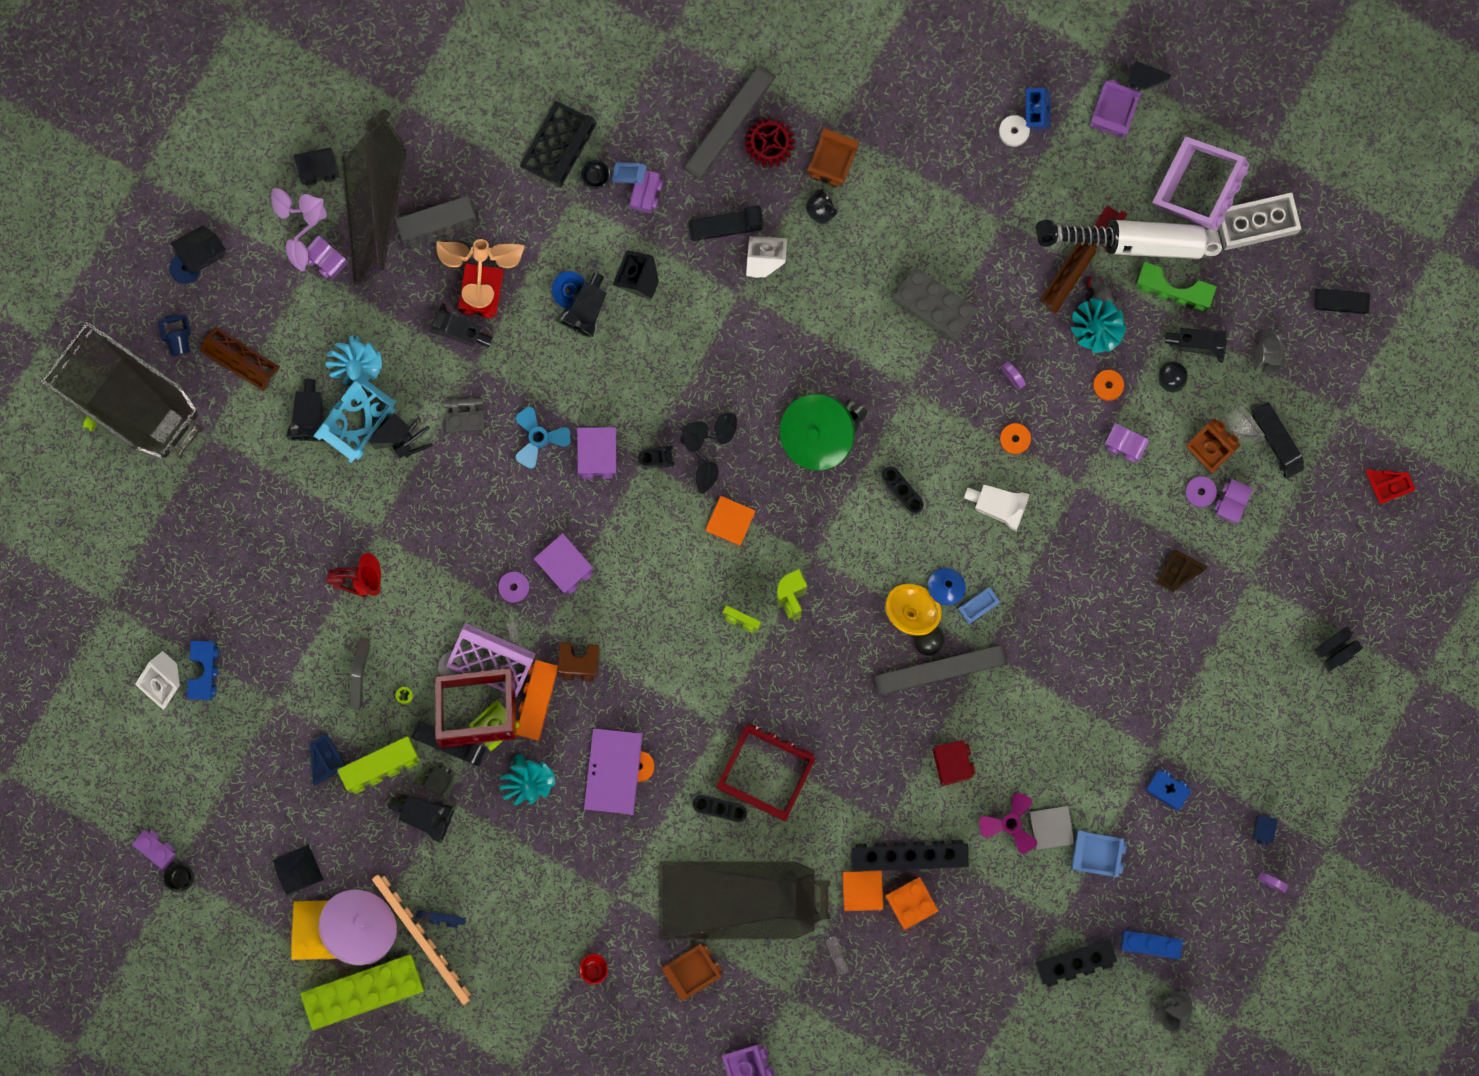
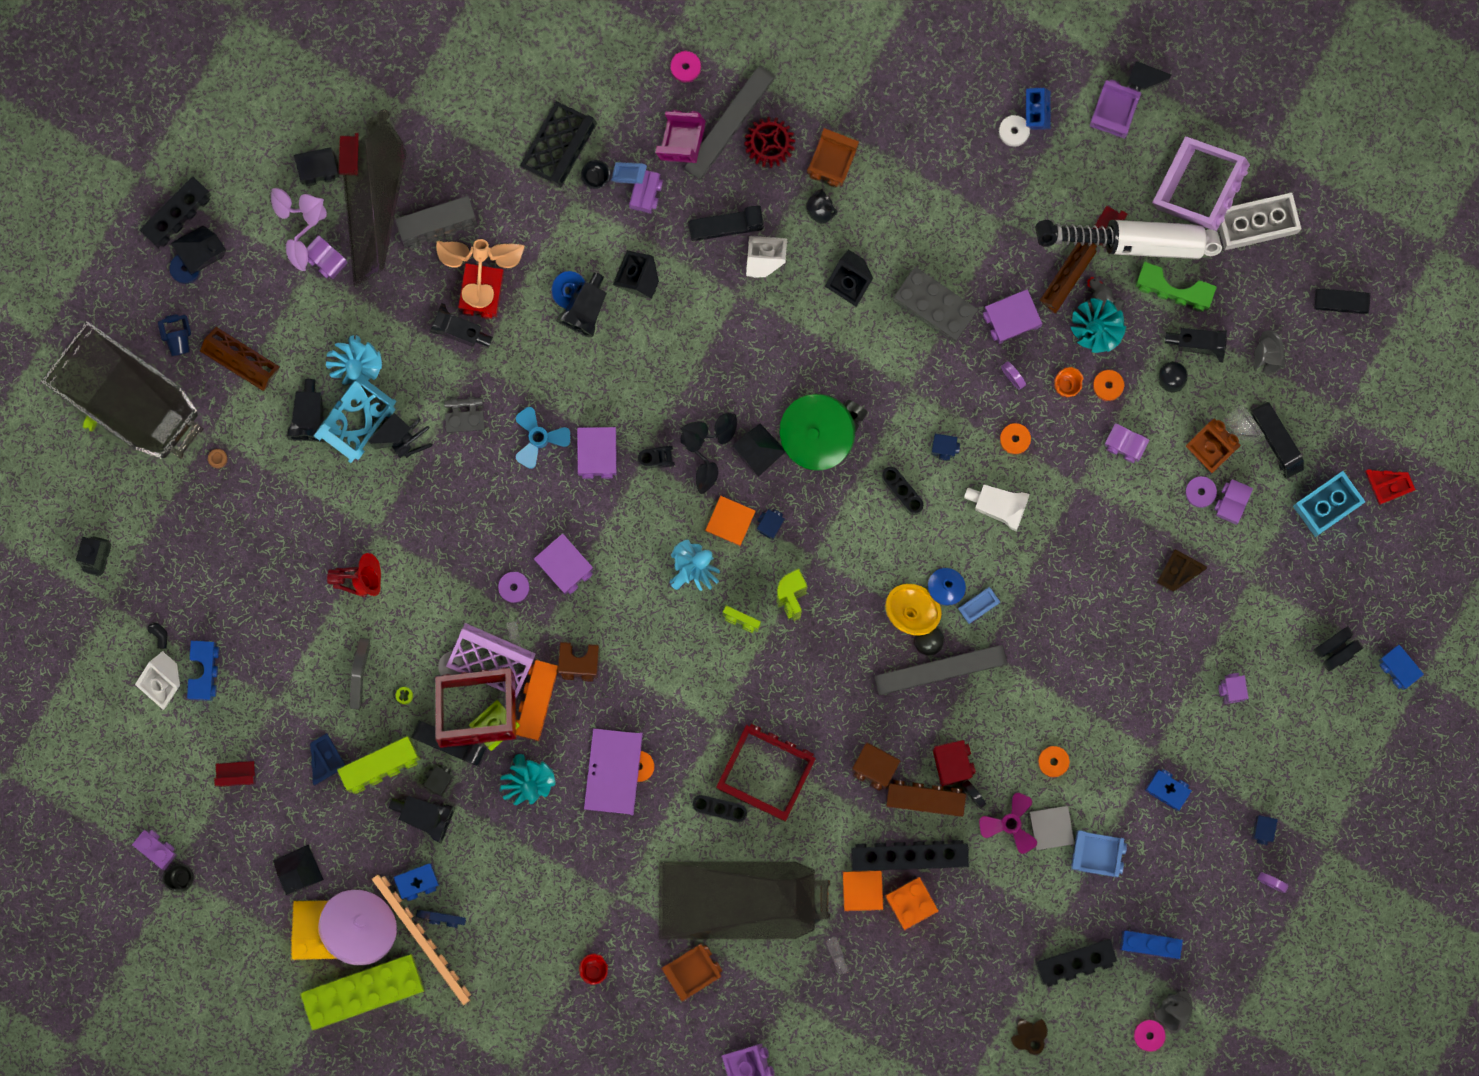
none -> black piece [76,536,111,576]
none -> black brick [139,176,211,249]
none -> black arm [148,622,168,649]
none -> medium nougat tile [208,449,228,469]
none -> dark red panel [214,761,256,787]
none -> dark red panel [339,133,359,175]
none -> blue brick [394,863,440,901]
none -> magenta panel [655,110,706,163]
none -> medium azure piece [670,540,720,591]
none -> dark pink piece [671,51,701,82]
none -> black slope [732,423,785,477]
none -> dark blue brick [757,509,785,540]
none -> black slope [825,249,873,307]
none -> reddish brown piece [852,743,900,791]
none -> reddish brown brick [886,780,966,817]
none -> dark blue brick [931,434,960,461]
none -> black piece [962,780,987,809]
none -> medium lavender panel [983,289,1042,344]
none -> dark brown plate [1010,1019,1048,1055]
none -> orange piece [1038,746,1070,777]
none -> orange hair [1054,367,1084,398]
none -> dark pink piece [1134,1020,1166,1052]
none -> medium lavender brick [1218,673,1248,704]
none -> medium azure brick [1293,471,1365,537]
none -> blue brick [1378,644,1424,690]

